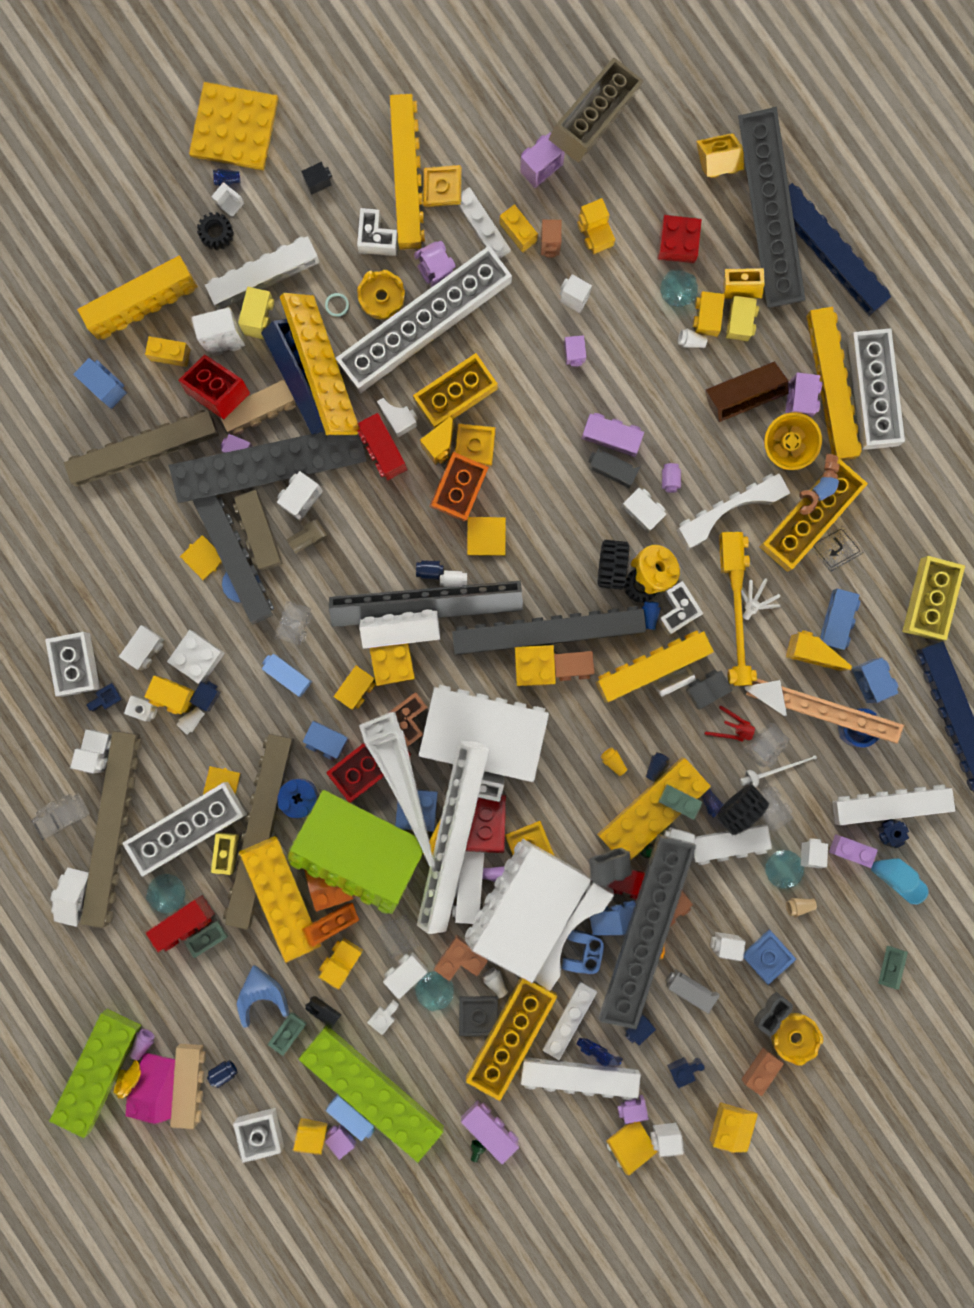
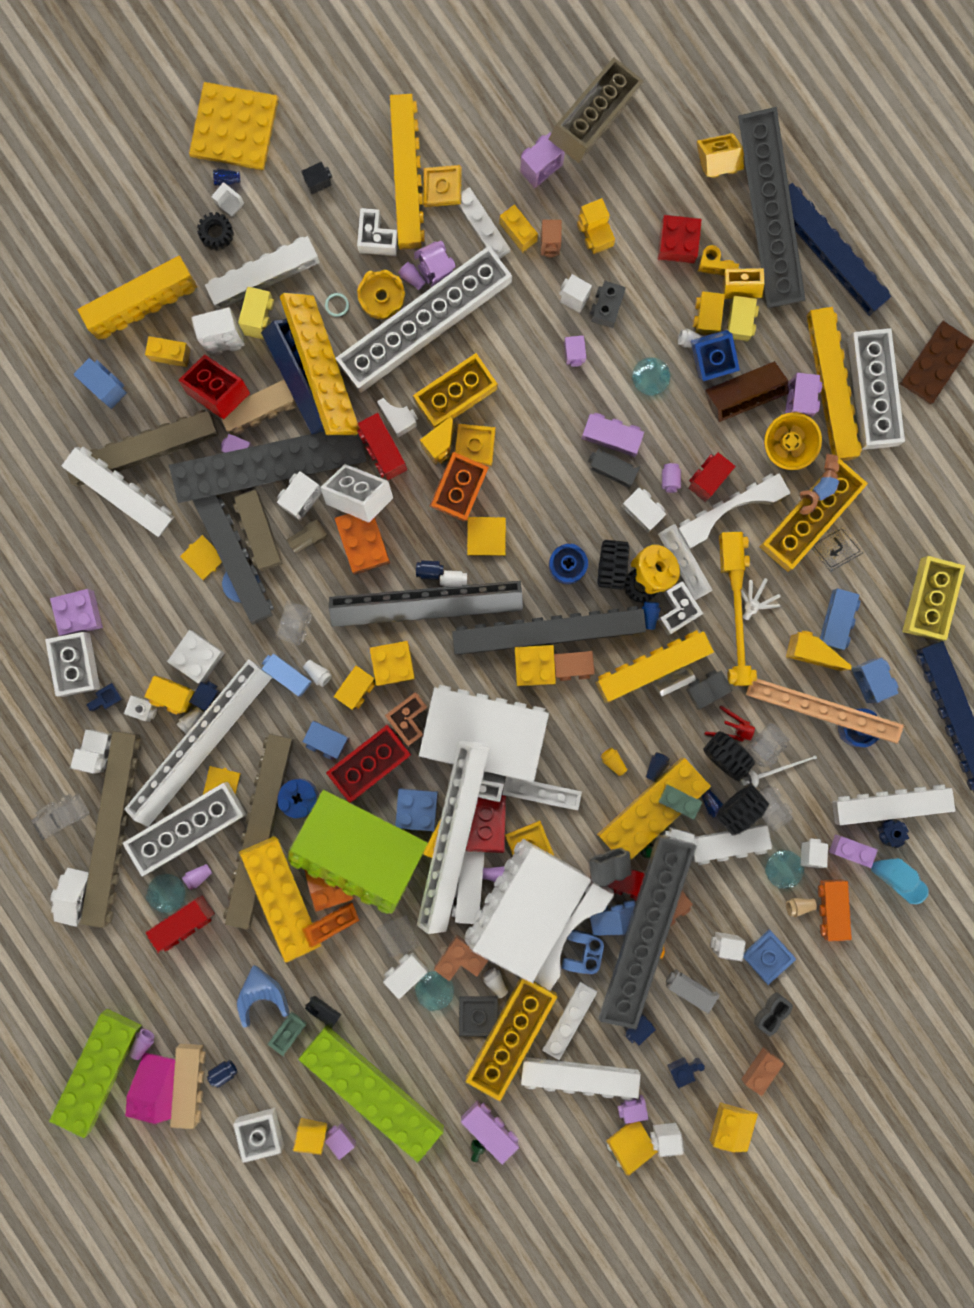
yellow plate [114,1060,141,1099] -> none
white brick [119,625,164,671] -> none
sand green plate [184,920,228,958] -> none
light yellow brick [211,832,239,875] -> none
yellow brick [319,938,363,990] -> none
light blue brick [326,1094,375,1142] -> none
white brick [359,610,440,649] -> none
white plate [359,712,434,868] -> none
white plate [367,999,399,1035] -> none
clear blue wing [576,1037,623,1067] -> none
clear light blue dish [660,271,698,307] -> none
white tile [745,680,787,716] -> none
yellow plate [771,1013,824,1066] -> none
sand green plate [878,946,908,990] -> none
none -> lavender brick [50,589,103,636]
none -> white brick [62,446,174,537]
none -> white brick [124,659,272,827]
none -> lavender cone [182,864,212,890]
none -> white cone [303,660,332,687]
none -> white brick [320,464,393,522]
none -> orange brick [334,514,390,575]
none -> lavender cone [398,262,426,290]
none -> white plate [502,776,582,811]
none -> blue brick [548,544,588,584]
none -> dark grey brick [590,281,626,328]
none -> clear light blue dish [632,357,670,396]
none -> white plate [658,524,713,600]
none -> red brick [688,452,736,502]
none -> blue brick [690,330,740,381]
none -> yellow plate [698,245,739,276]
none -> black tyre [703,731,755,781]
none -> orange brick [818,879,852,941]
none -> reddish brown plate [900,320,974,405]

